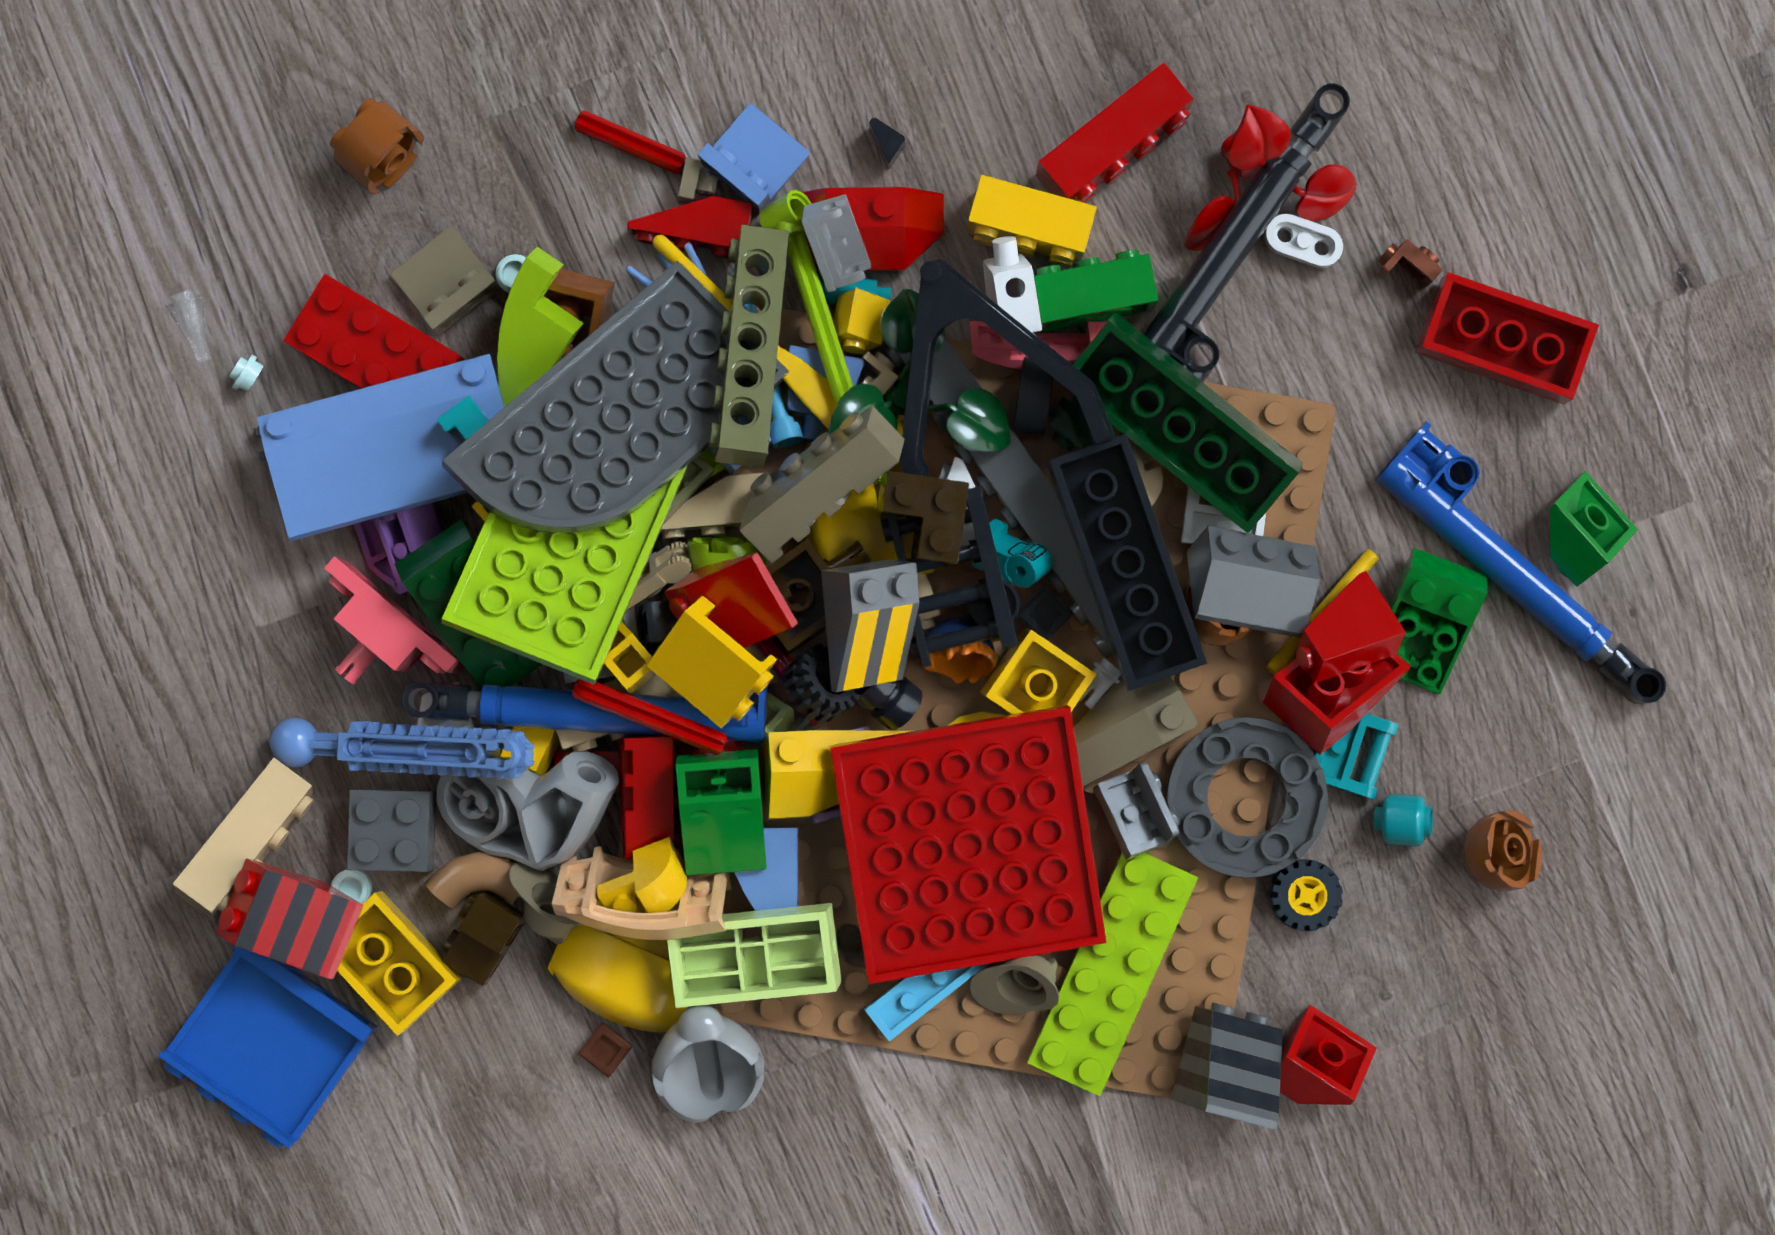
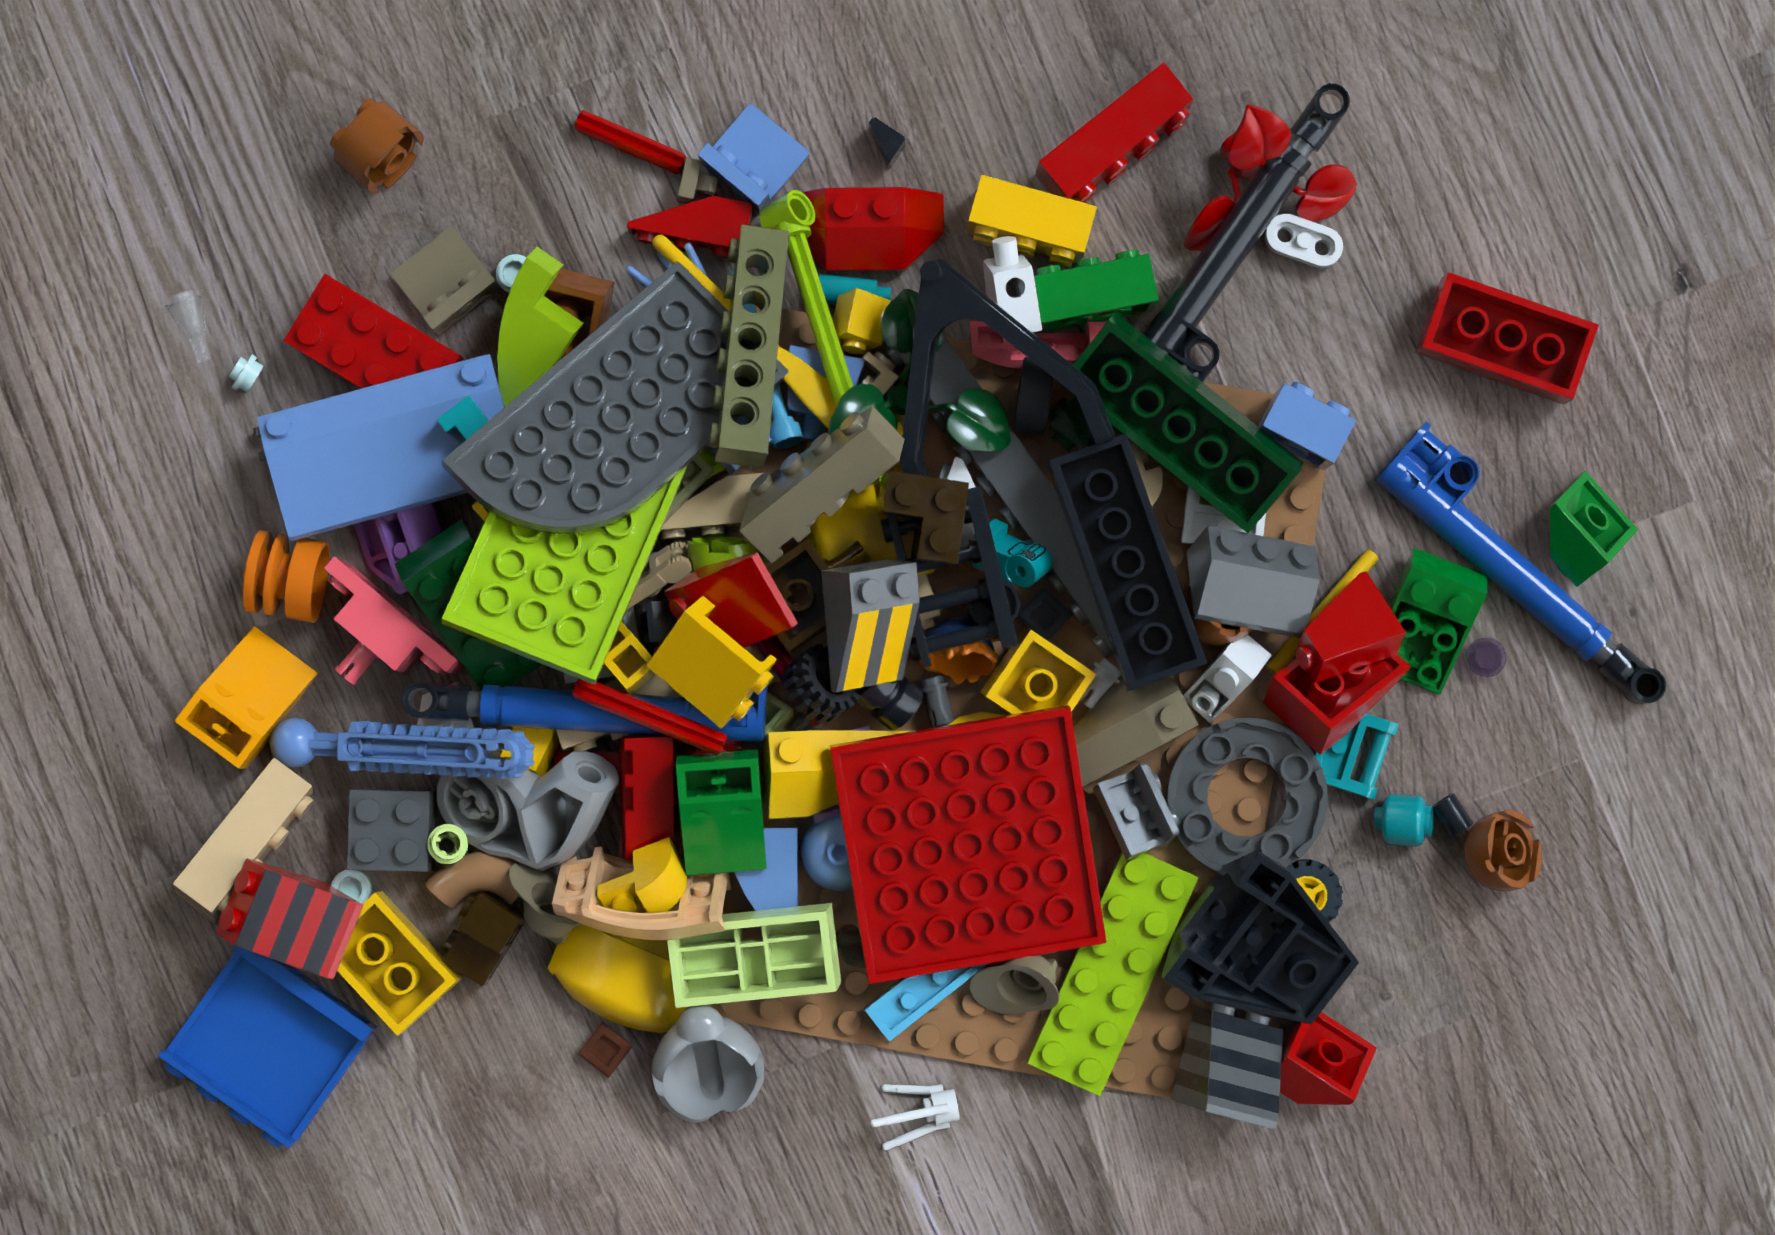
light grey hinge [802,194,871,292] -> none
copper bracket [1377,239,1443,287] -> none
none -> light orange slope [175,626,318,769]
none -> orange wheel [243,530,330,623]
none -> yellowish green cone [428,824,468,864]
none -> medium blue cylinder [800,815,853,892]
none -> white plant [870,1084,960,1151]
none -> dark grey pin [919,675,955,727]
none -> black wedge [1161,850,1359,1024]
none -> white slope [1183,635,1272,723]
none -> medium blue brick [1258,382,1357,470]
none -> black hinge [1432,793,1474,838]
none -> clear purple plate [1466,638,1506,677]

